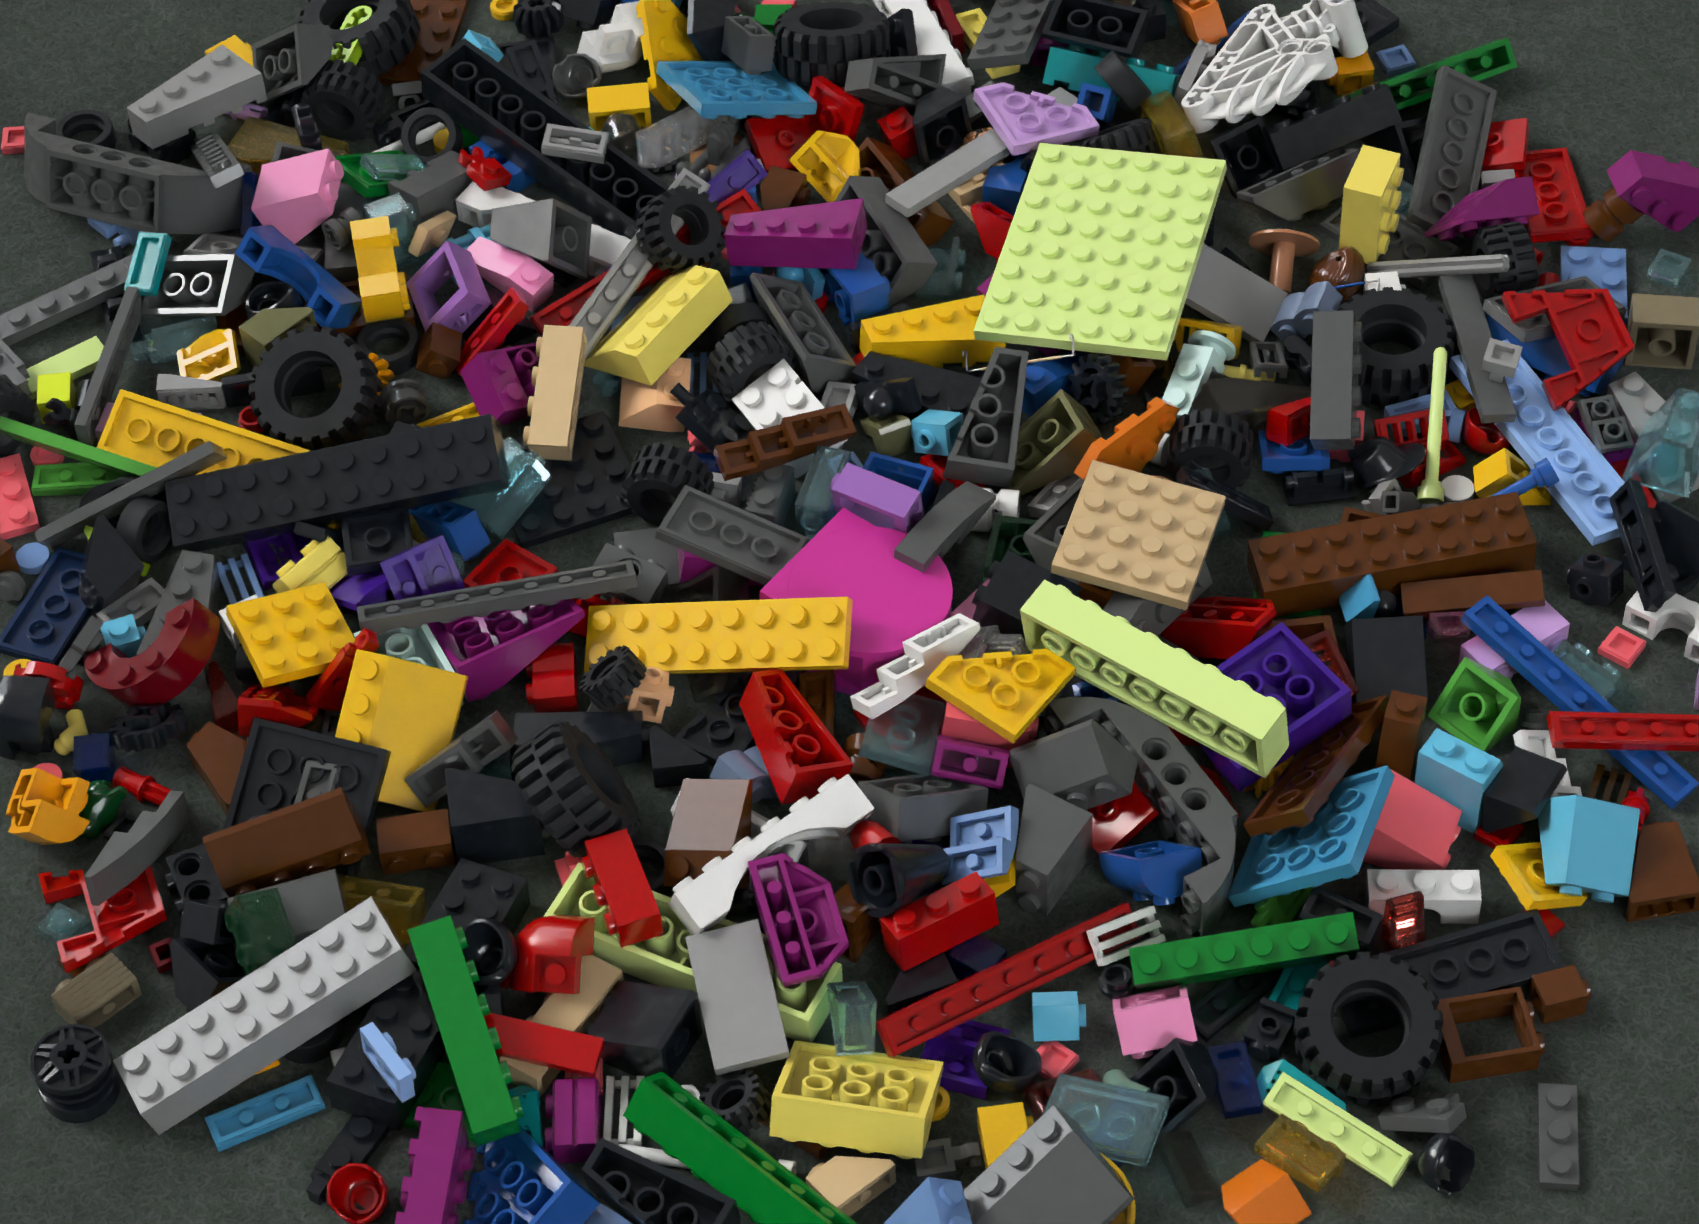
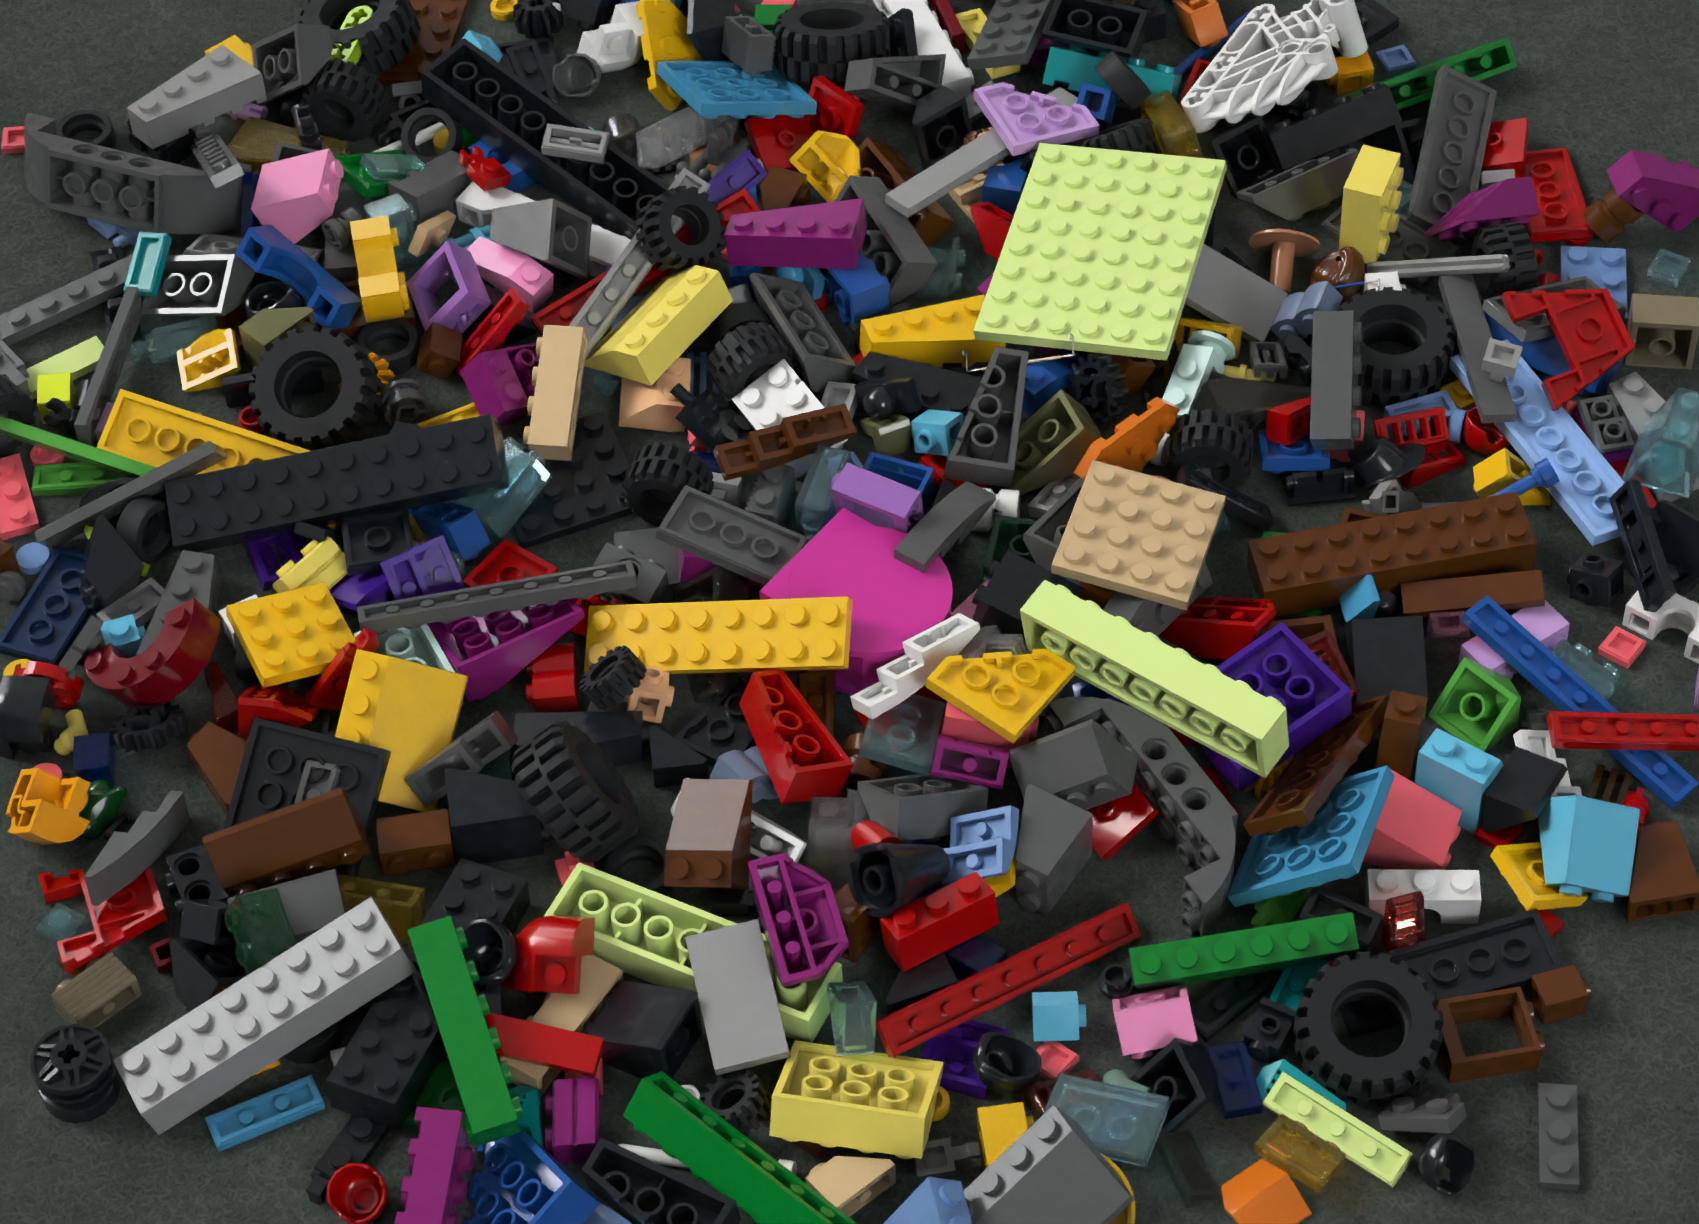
red axle [112,766,171,806] -> none
light grey slope [156,374,227,410] -> none
medium blue tile [217,553,264,605] -> none
light blue plate [360,1022,416,1103] -> none
red brick [581,828,663,948] -> none
yellow brick [587,82,652,132] -> none
white tile [603,1076,645,1146] -> none
white arch [668,774,875,935] -> none
red brick [877,106,919,160] -> none
white tile [1086,906,1166,966] -> none
blue brick [1099,840,1202,905] -> none
light grey hinge [1170,39,1217,112] -> none
yellowish green piece [1417,347,1447,503] -> none
white tile [1441,475,1474,502] -> none

